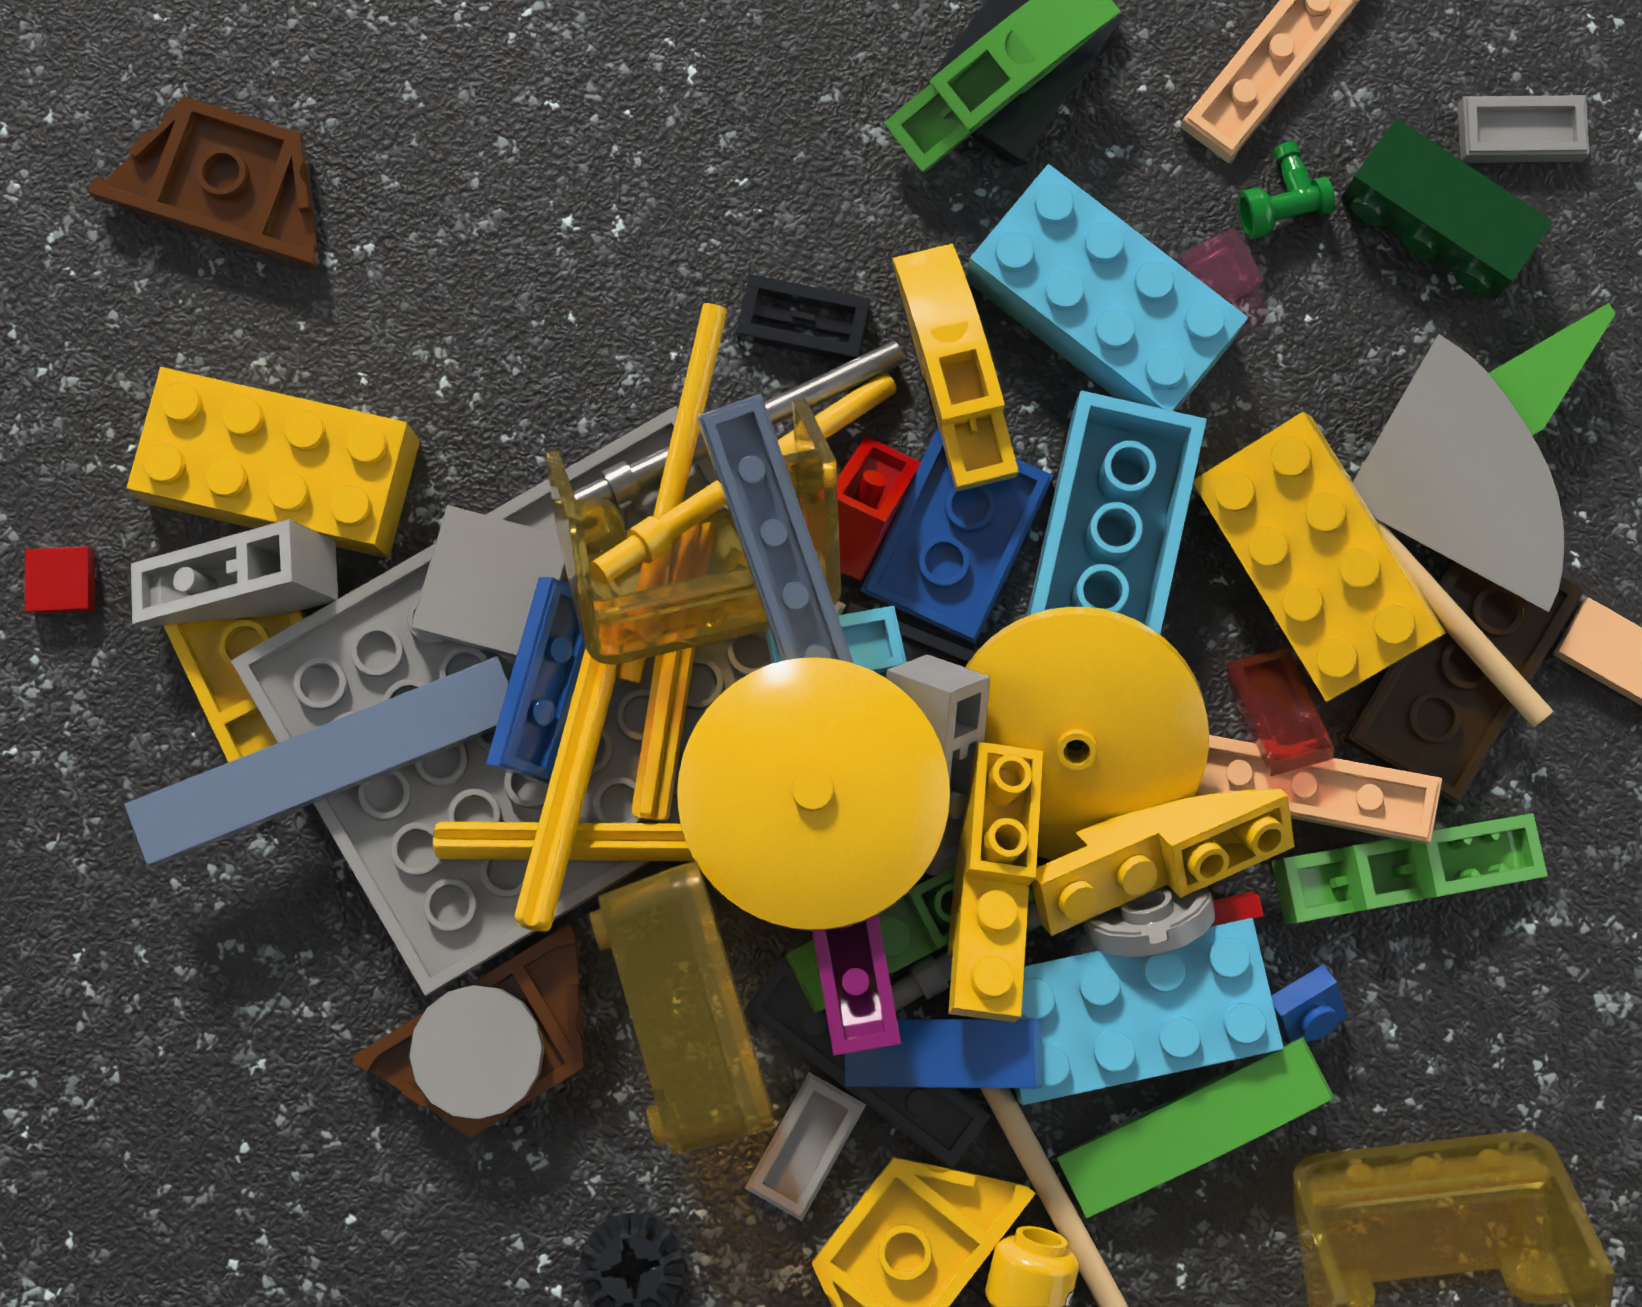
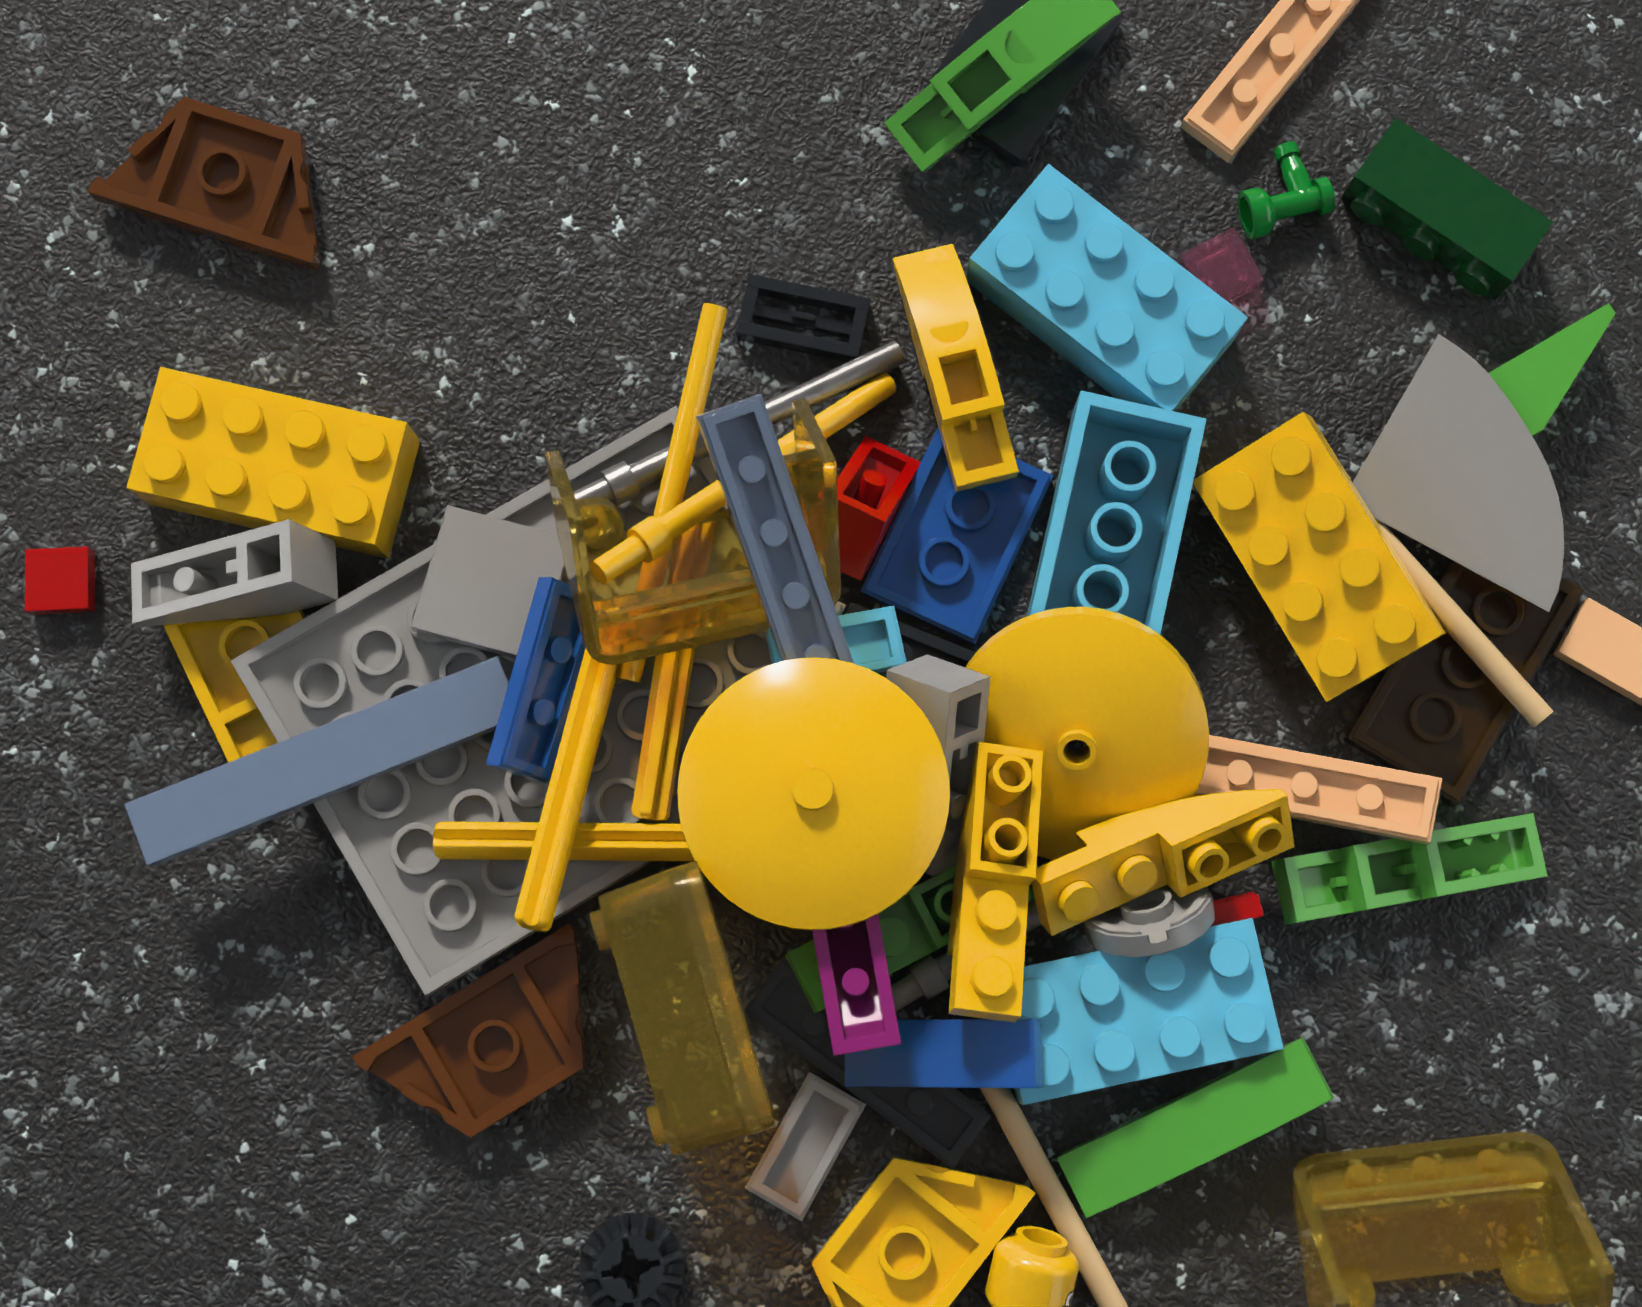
light grey tile [409,985,545,1119] -> none
clear red tile [1226,647,1334,776] -> none
blue plate [1271,965,1348,1044] -> none
light grey tile [1458,95,1589,163] -> none

